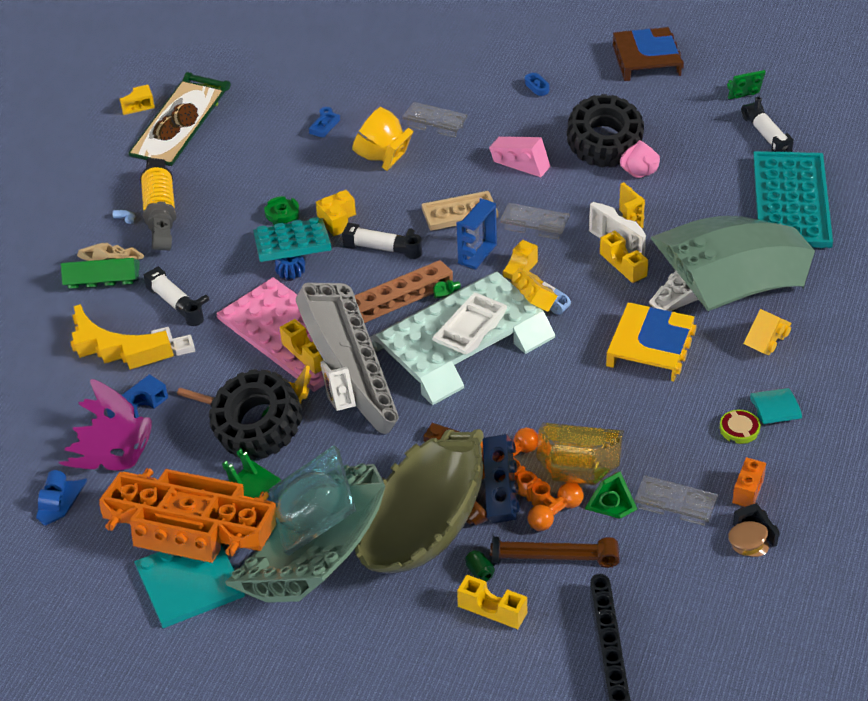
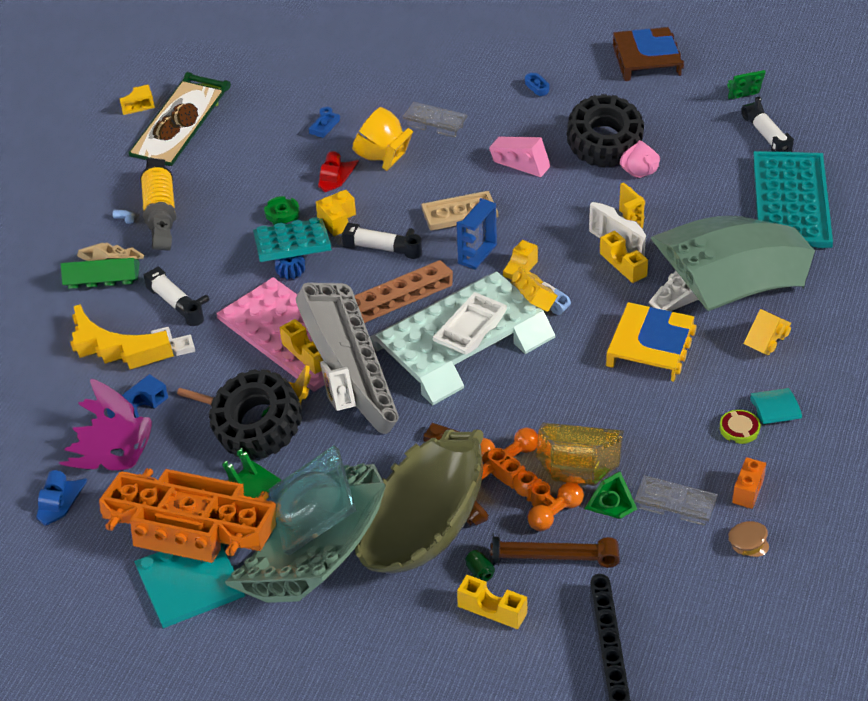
green piece [433,280,461,298] -> none
dark blue brick [483,434,520,523] -> none
clear brick [500,203,570,240] -> none
black bracket [733,503,780,547] -> none
none -> red panel [318,151,358,192]

